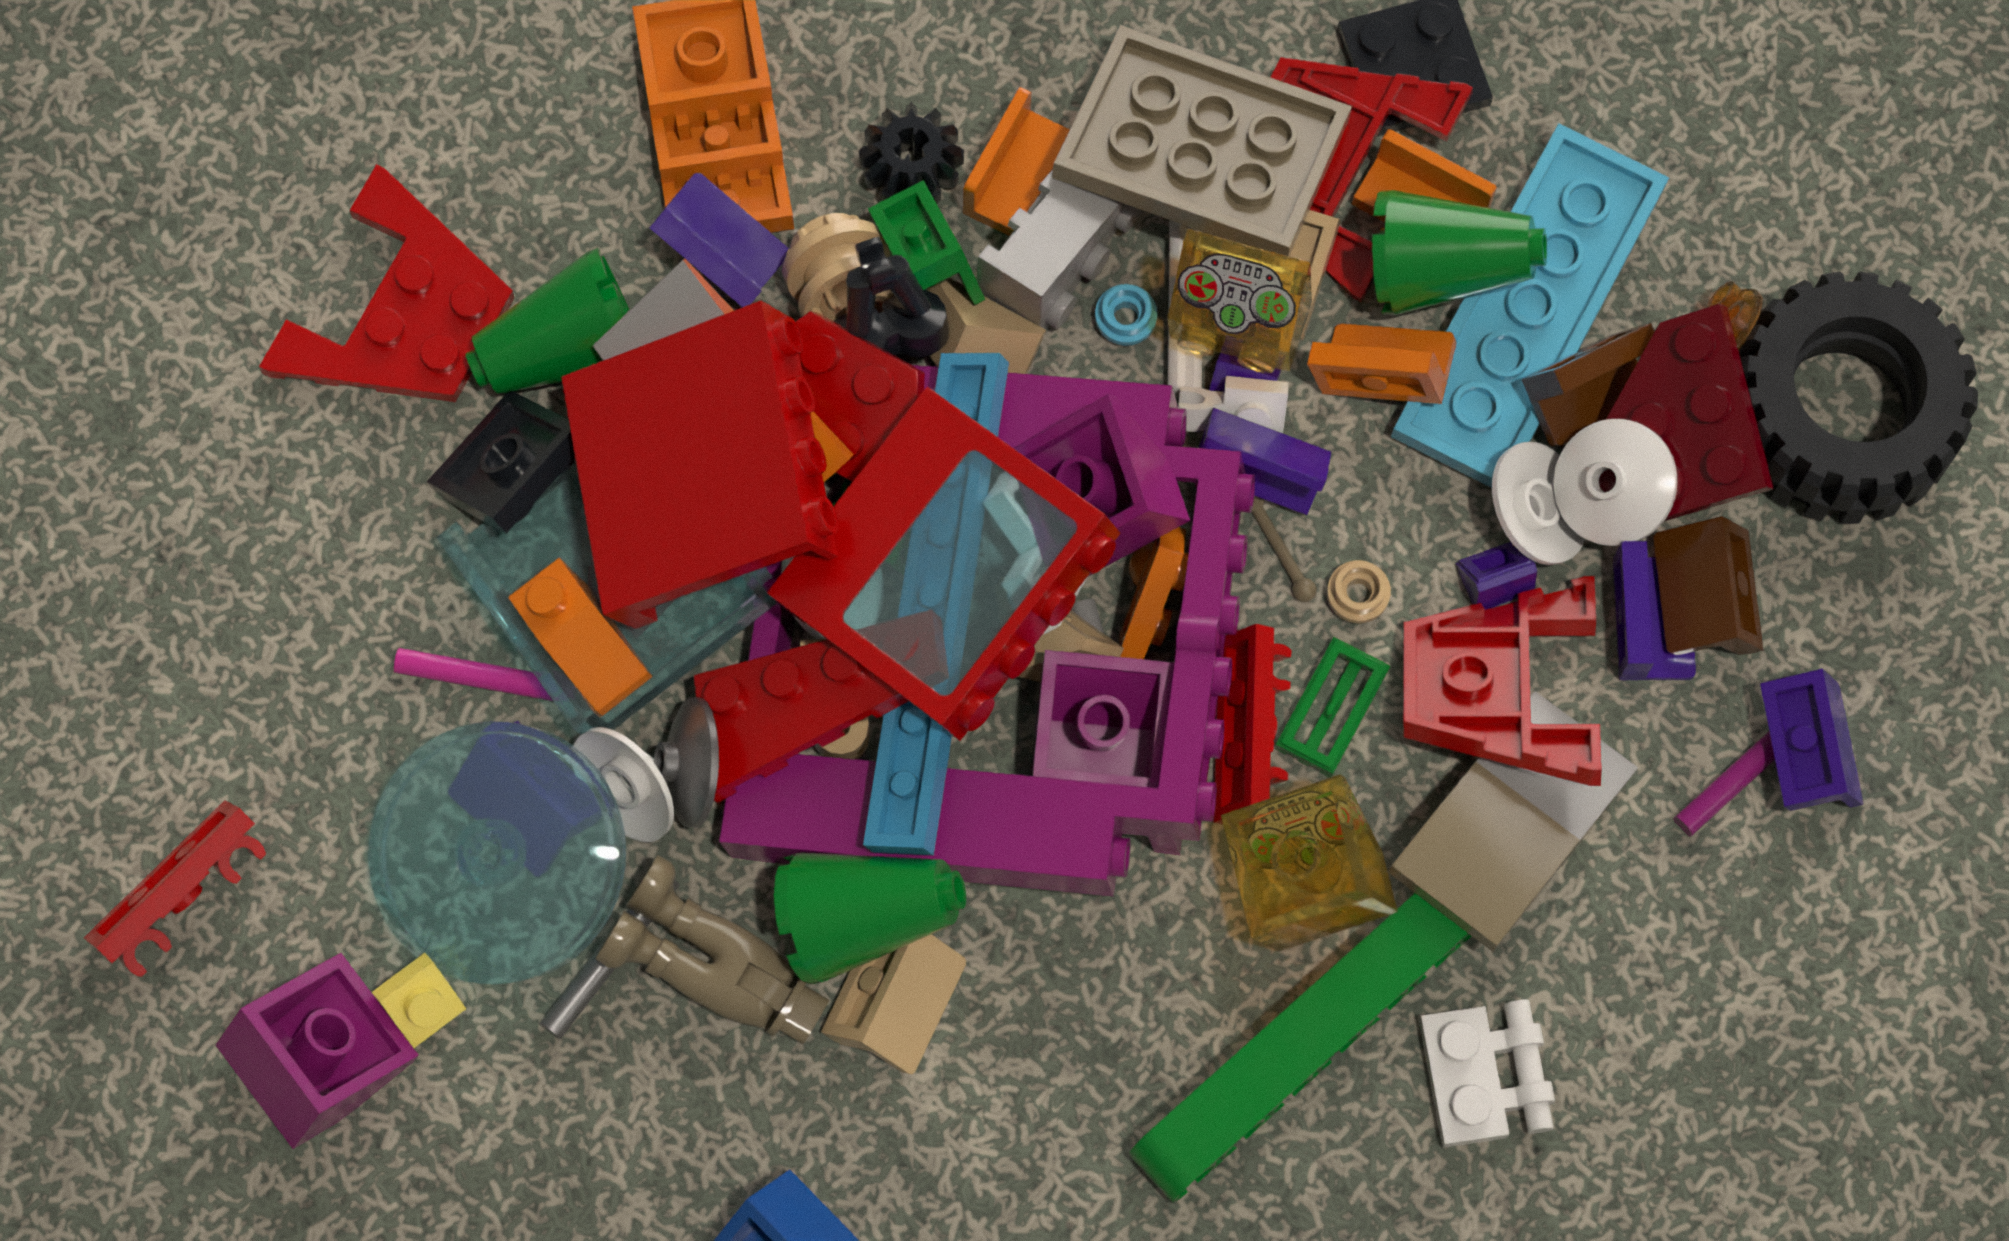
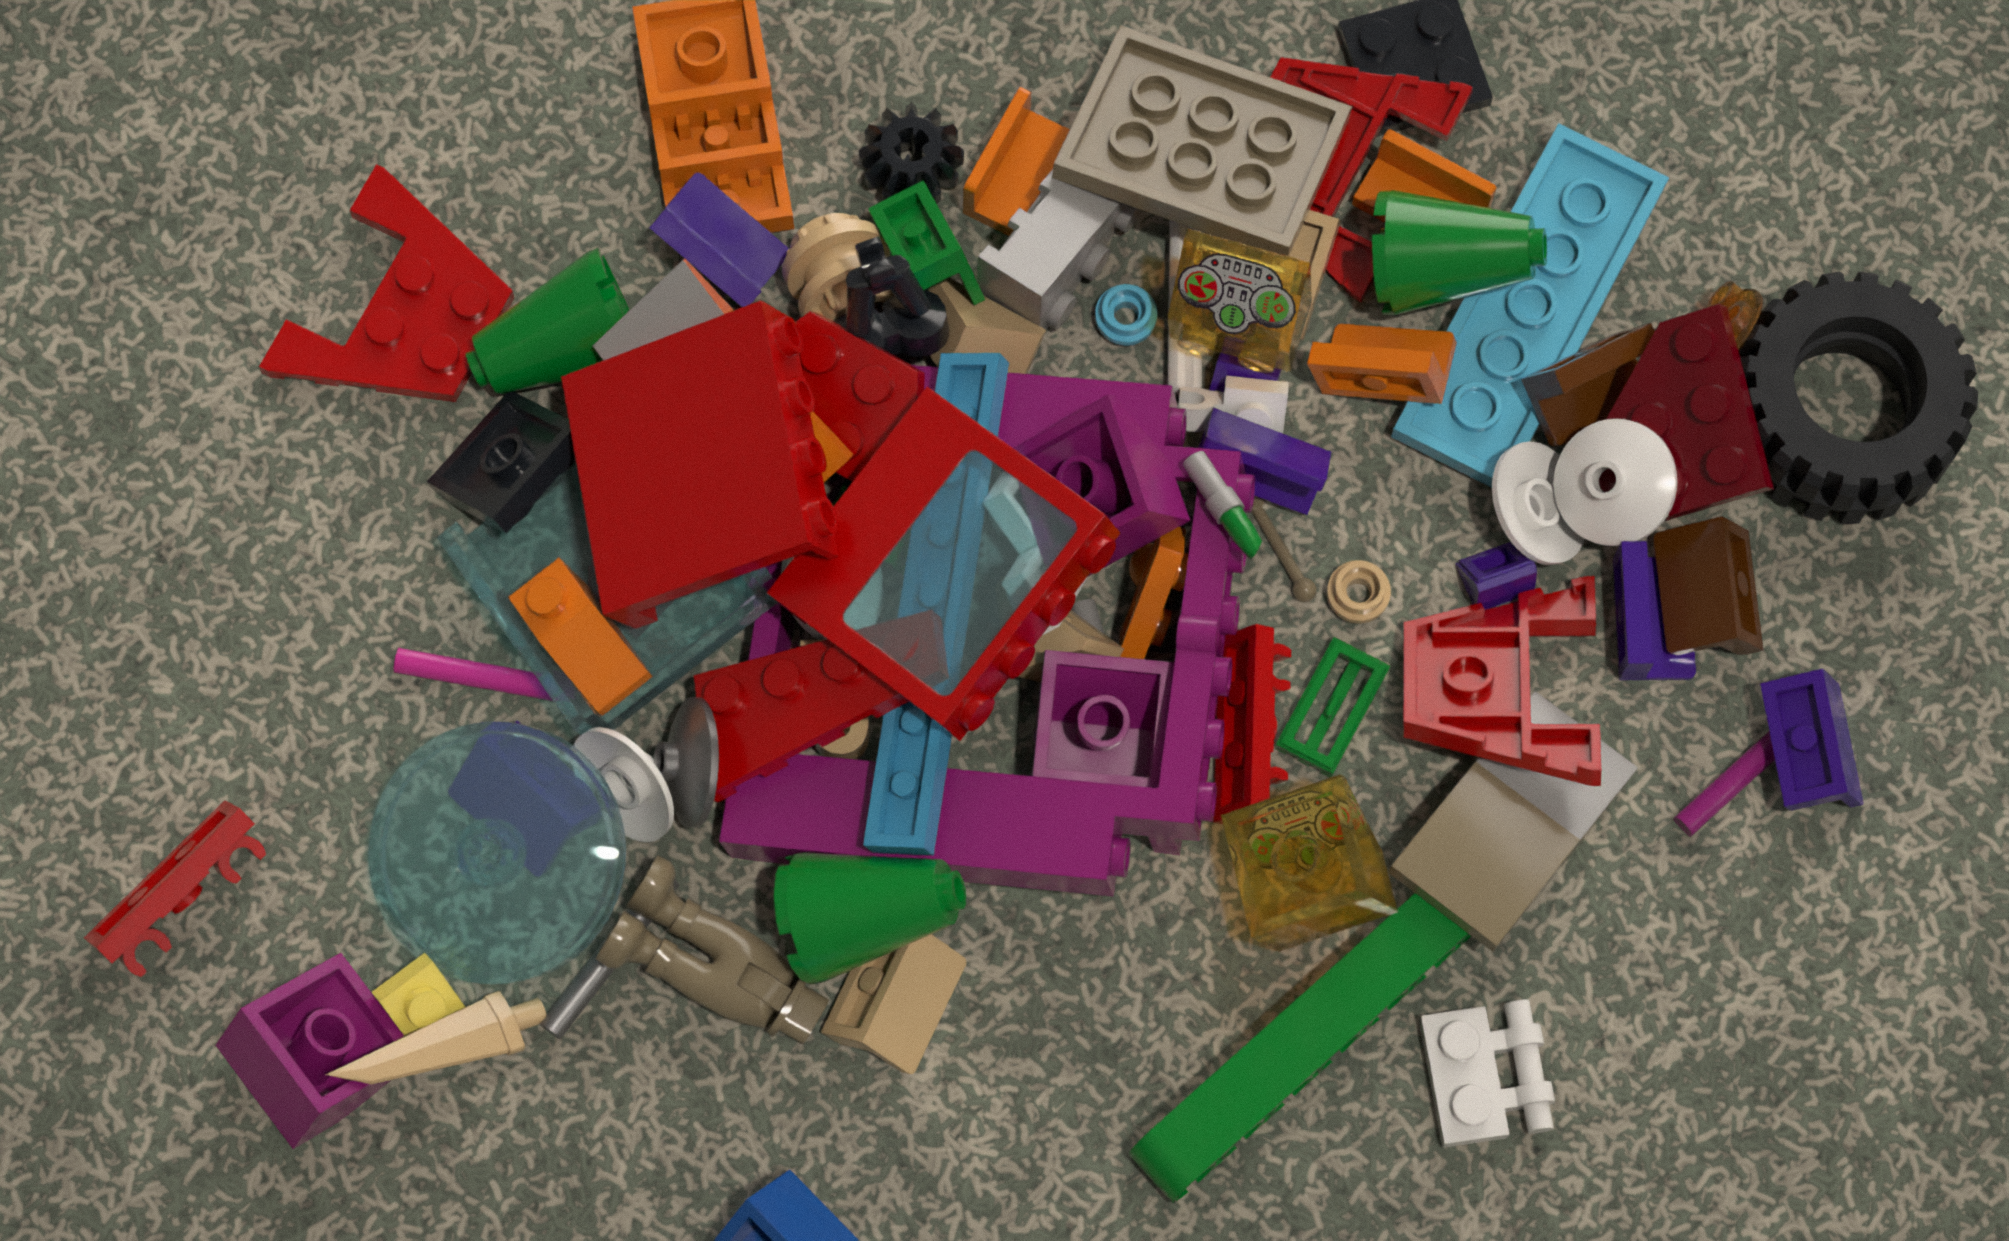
none -> tan bar [326,991,546,1085]
none -> light grey piece [1183,451,1262,560]

